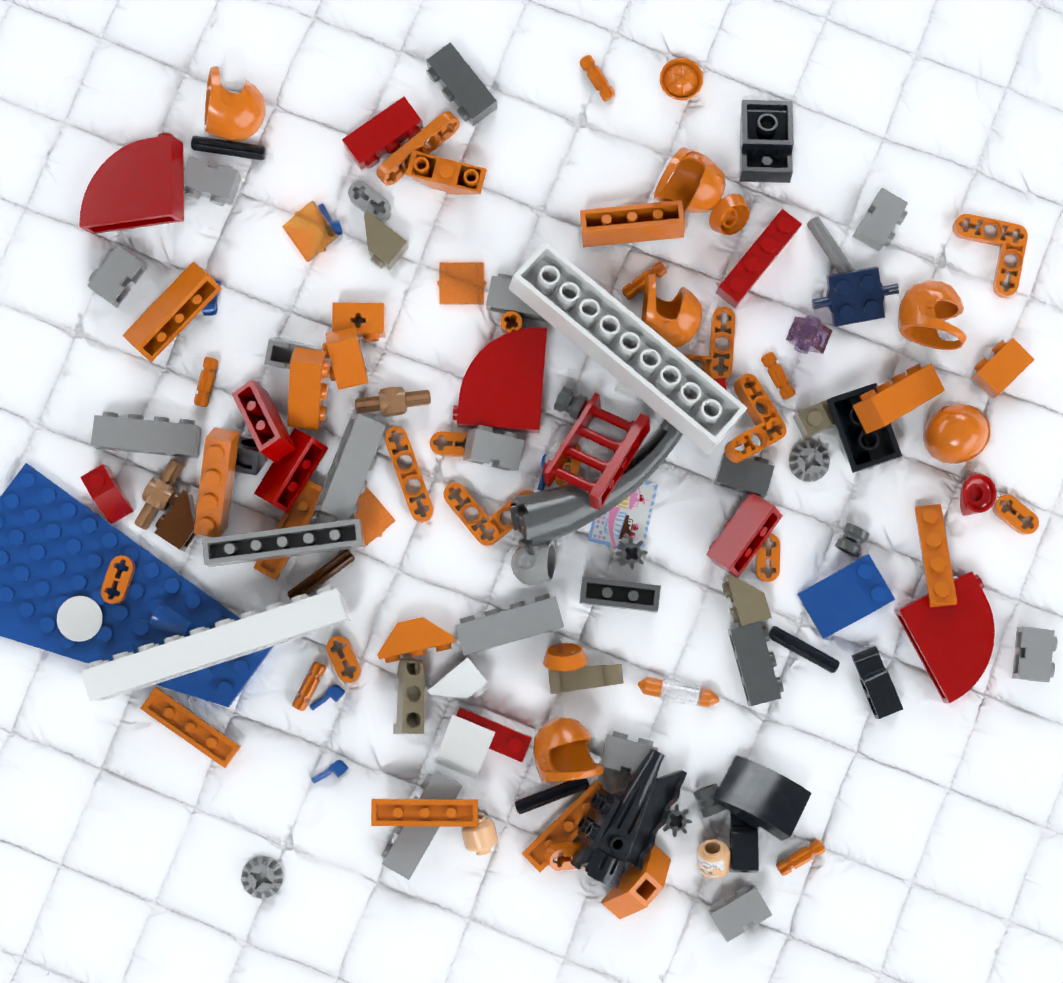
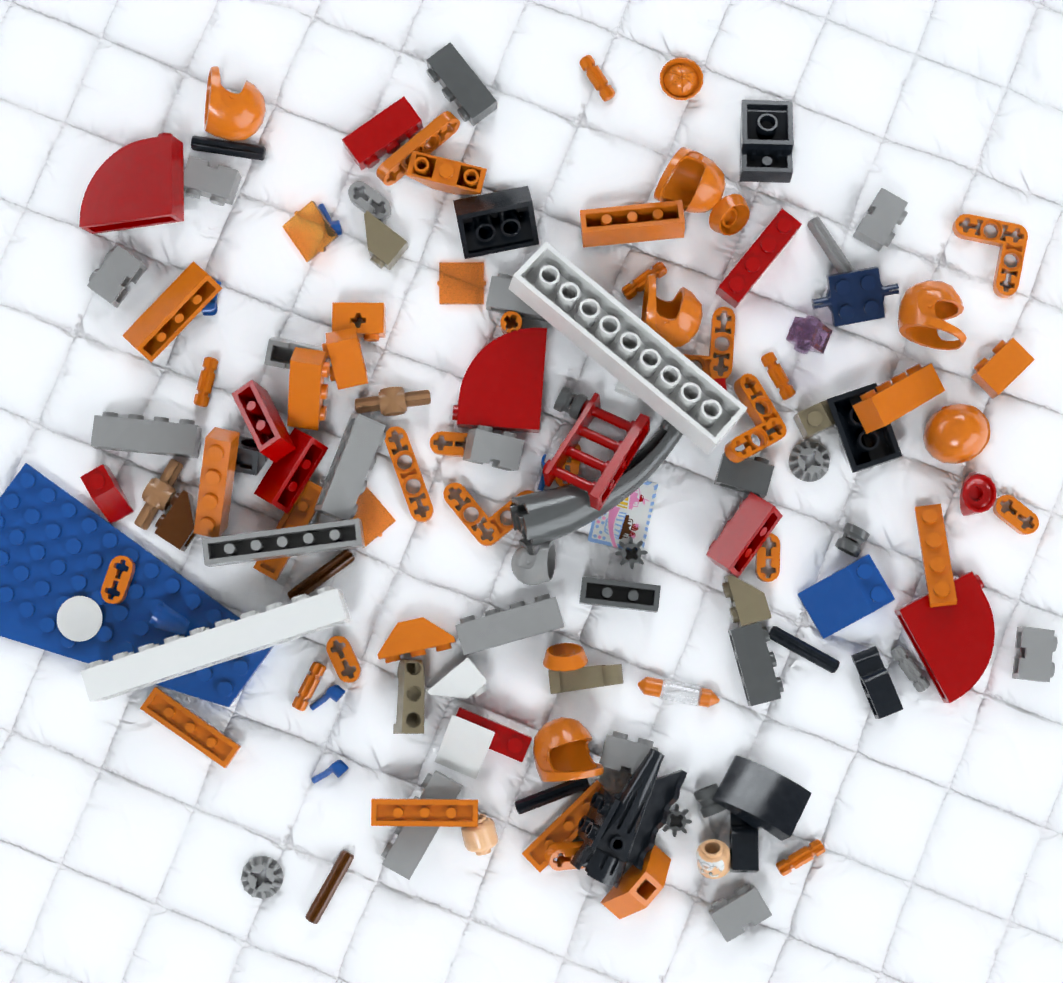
none -> reddish brown axle [305,850,354,924]
none -> black slope [453,186,539,259]
none -> light grey axle [890,645,930,692]

